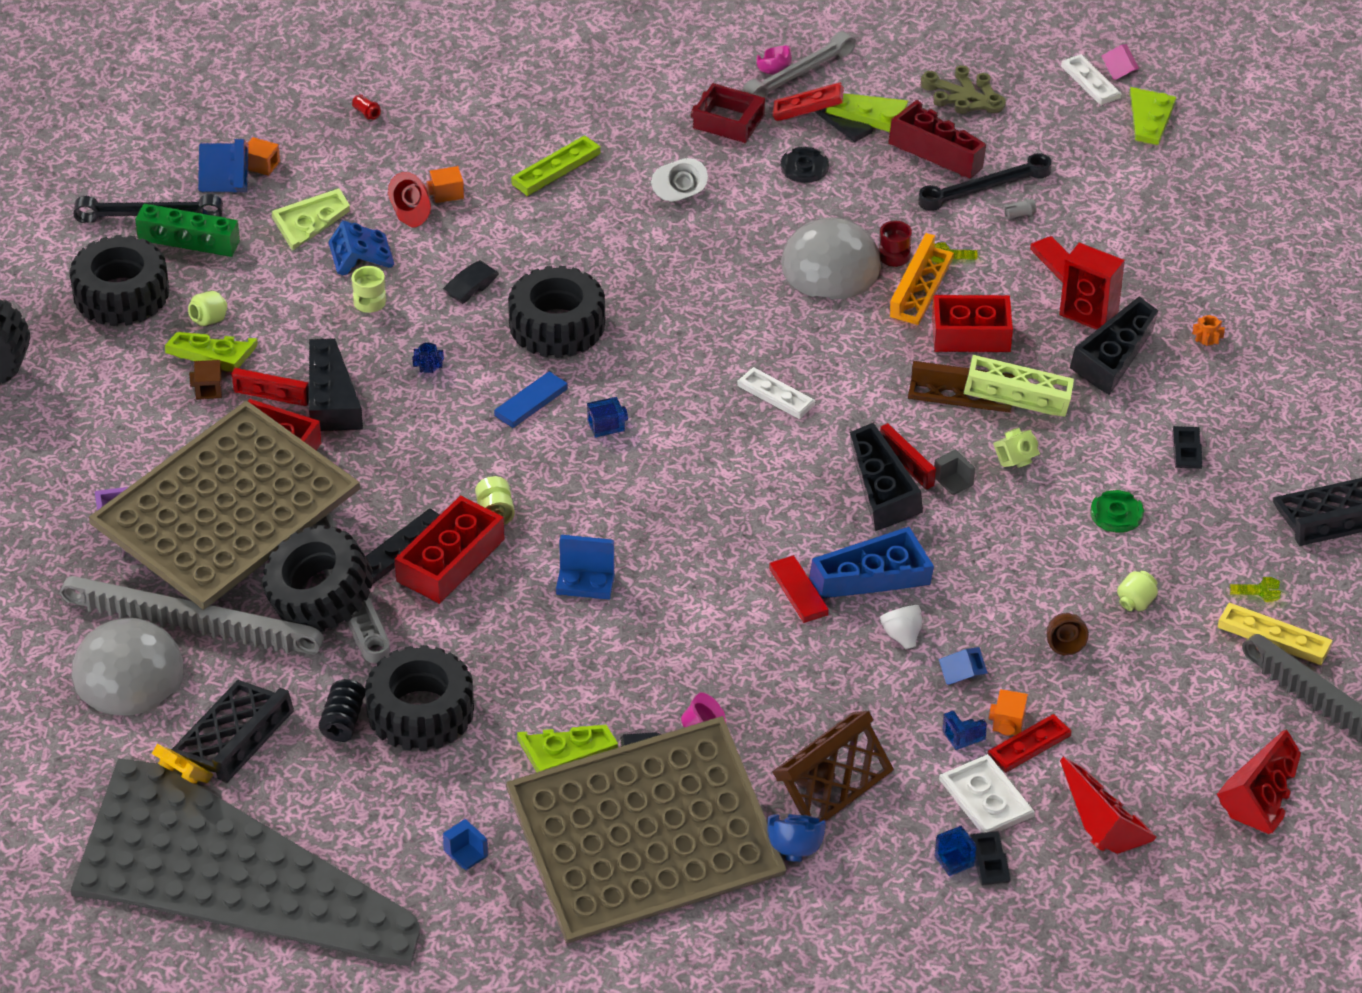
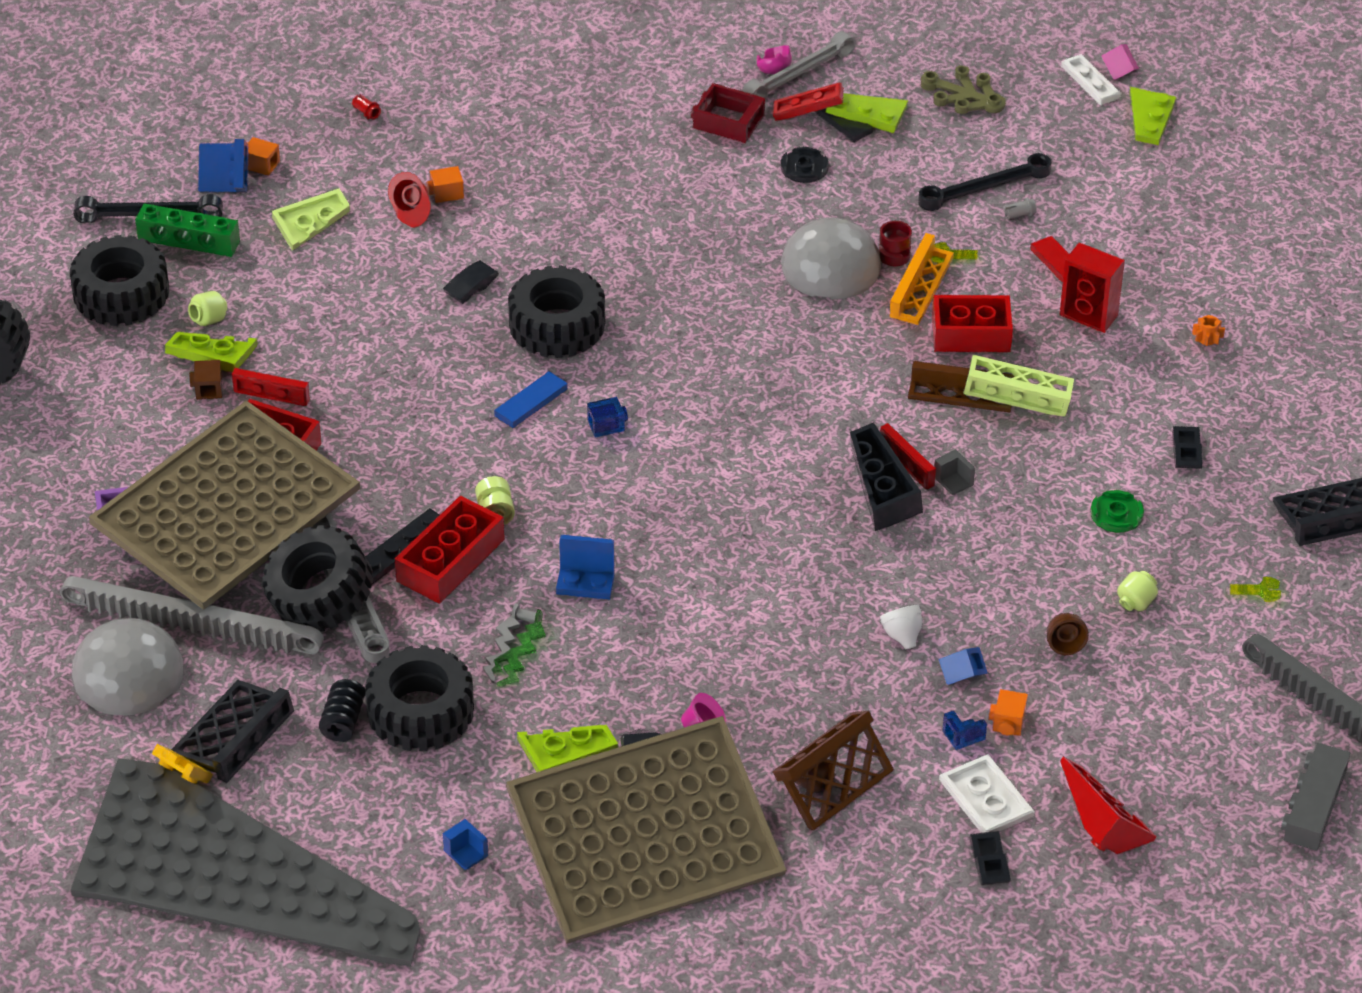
black wedge [309,338,363,431] -> none
blue bracket [328,220,394,275] -> none
yellowish green wheel [352,266,386,313] -> none
clear blue gear [412,342,444,373] -> none
lime plate [511,135,601,196] -> none
white piece [651,158,708,202] -> none
white tile [737,367,815,419] -> none
blue cylinder [767,814,826,862] -> none
red tile [769,555,829,623] -> none
blue wedge [809,527,934,599] -> none
dark red wedge [888,100,987,179] -> none
clear blue panel [934,825,976,876] -> none
red tile [988,714,1072,773] -> none
yellowish green brick [993,428,1040,468] -> none
black wedge [1070,297,1159,395] -> none
red wedge [1217,729,1301,834] -> none
light yellow plate [1218,603,1332,665] -> none
none -> piece [483,603,546,687]
none -> dark grey brick [1281,742,1351,851]

